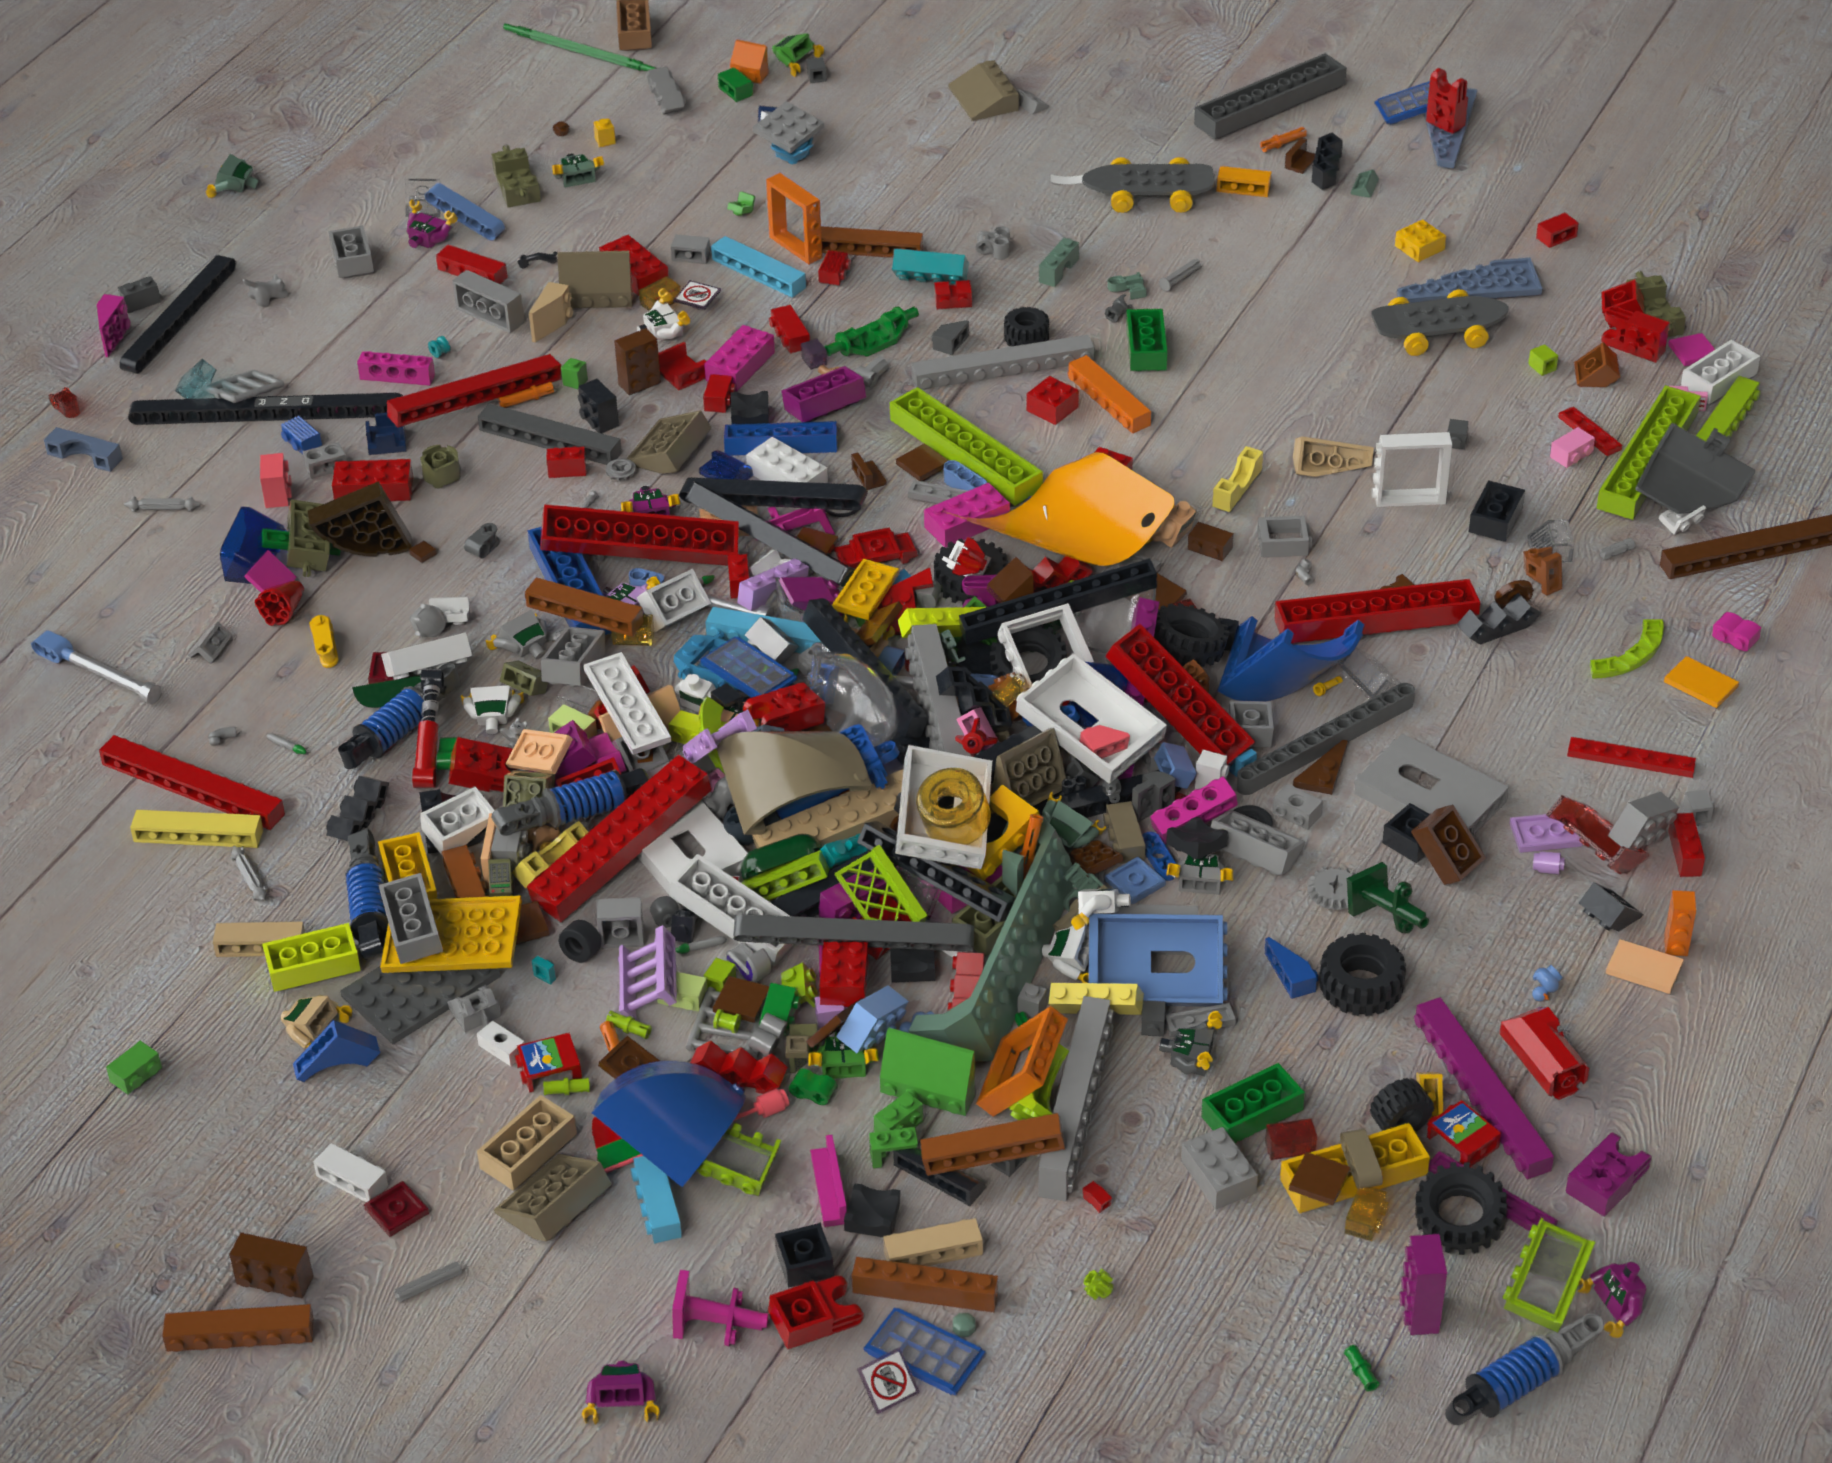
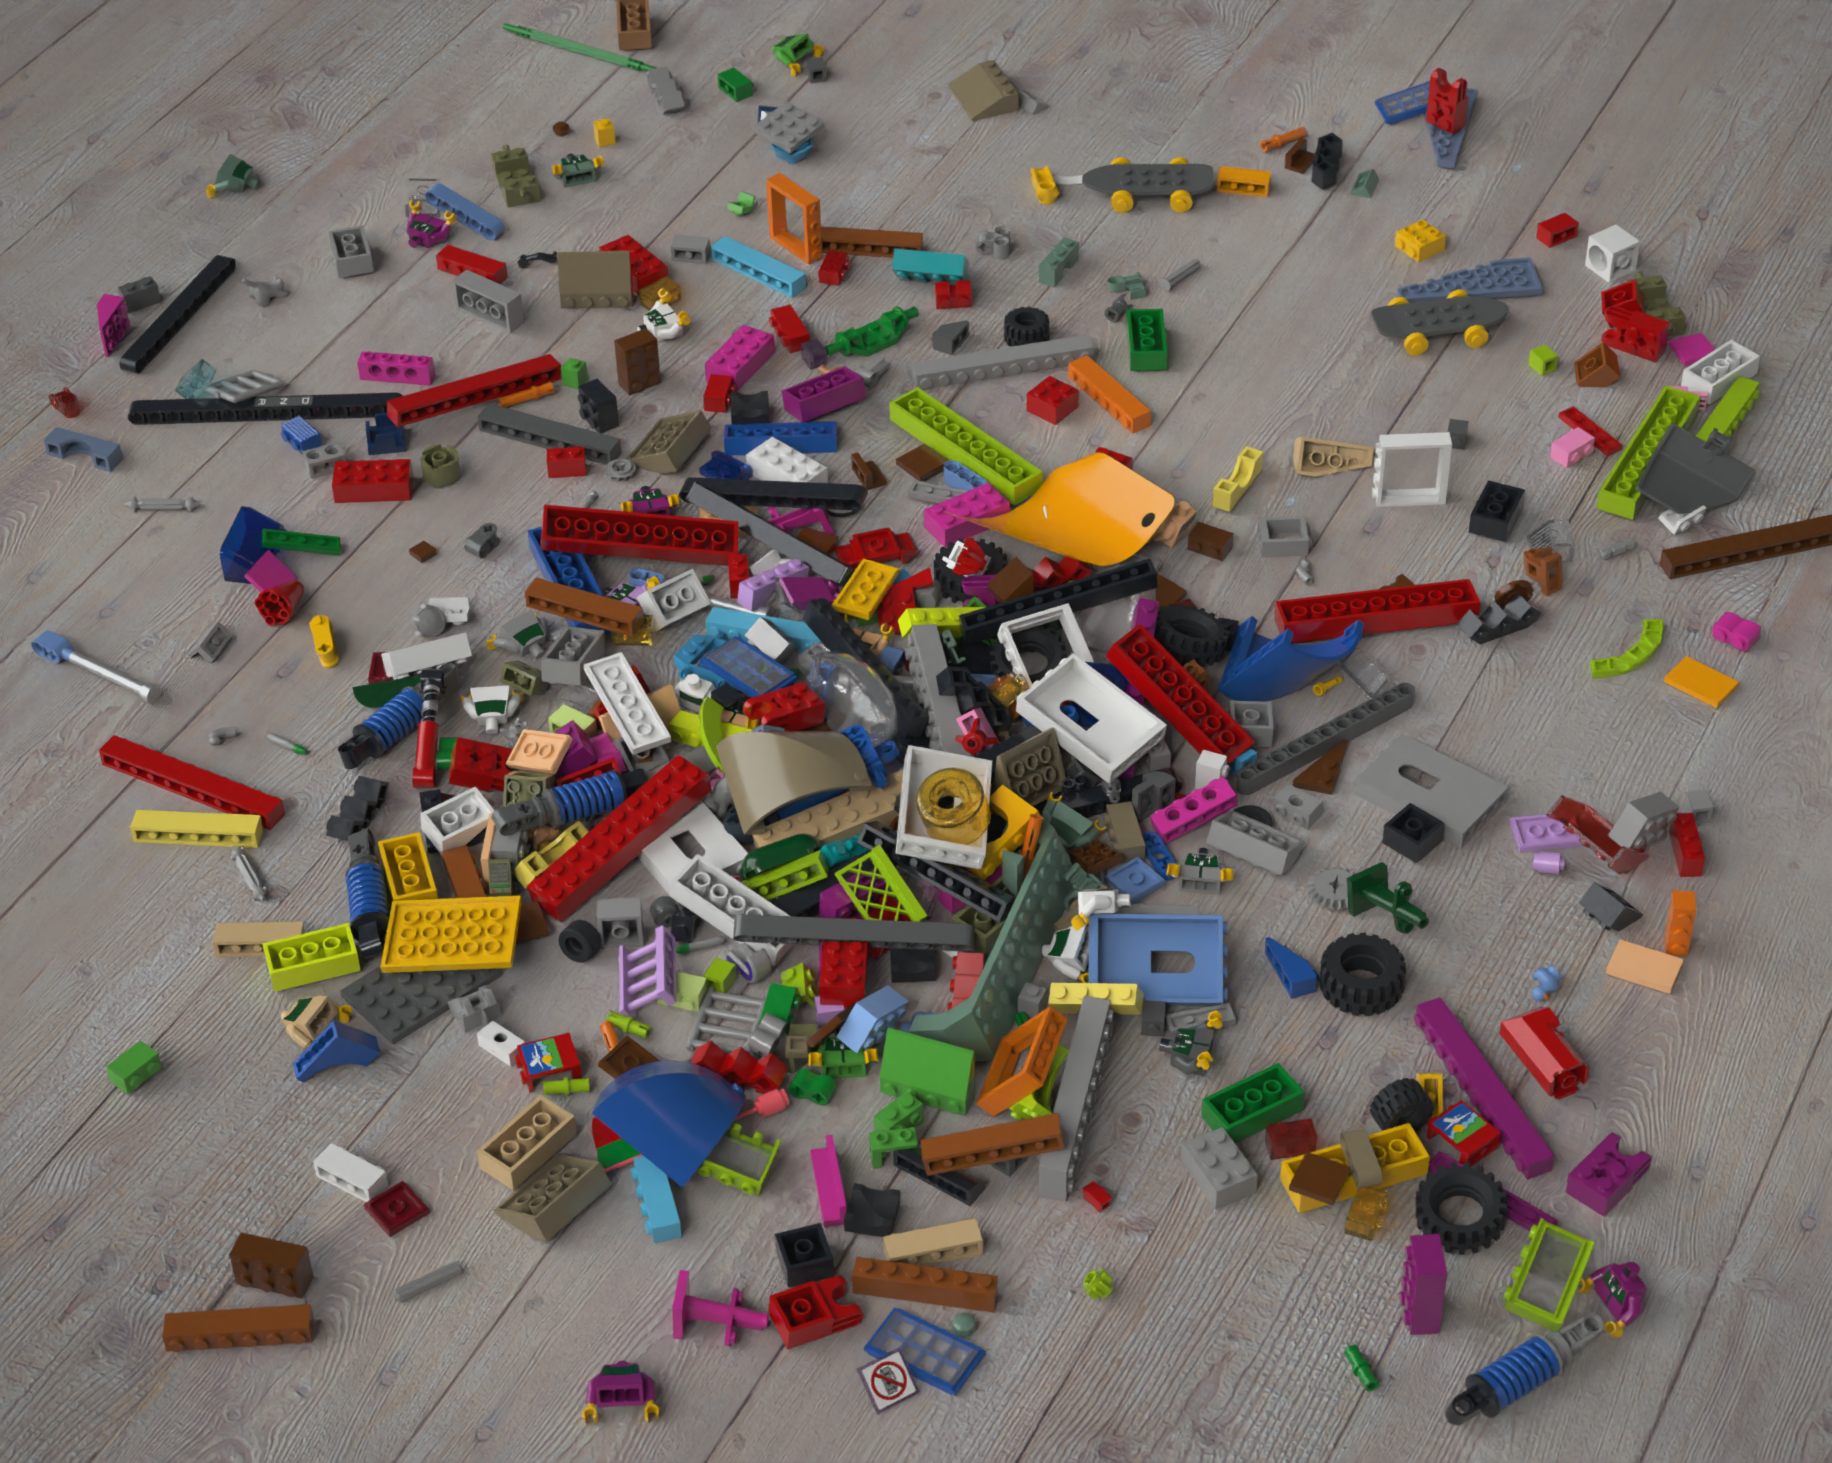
coral brick [260,453,292,508] -> none
olive brick [287,499,329,577] -> none
dark brown brick [308,481,413,557] -> none
light grey brick [379,873,443,964] -> none
teal wheel [428,336,450,358] -> none
tan slope [529,282,573,343] -> none
teal plate [532,956,556,985] -> none
red panel [658,342,707,391] -> none
piece [673,280,721,310] -> none
lavender fence [683,710,757,764] -> none
reddish brown tile [713,976,769,1023] -> none
lime bush [713,1009,741,1034] -> none
orange slope [730,39,769,84] -> none
reddish brown tile [856,601,903,646] -> none
coral slope [1079,725,1130,759] -> none
medium blue brick [1154,742,1196,789] -> none
black brick [1166,817,1228,859] -> none
dark grey brick [1194,53,1347,139] -> none
reddish brown brick [1411,804,1486,885] -> none
red plate [1567,737,1696,778] -> none
none -> yellow piece [1030,166,1059,204]
none -> white brick [1585,225,1640,282]

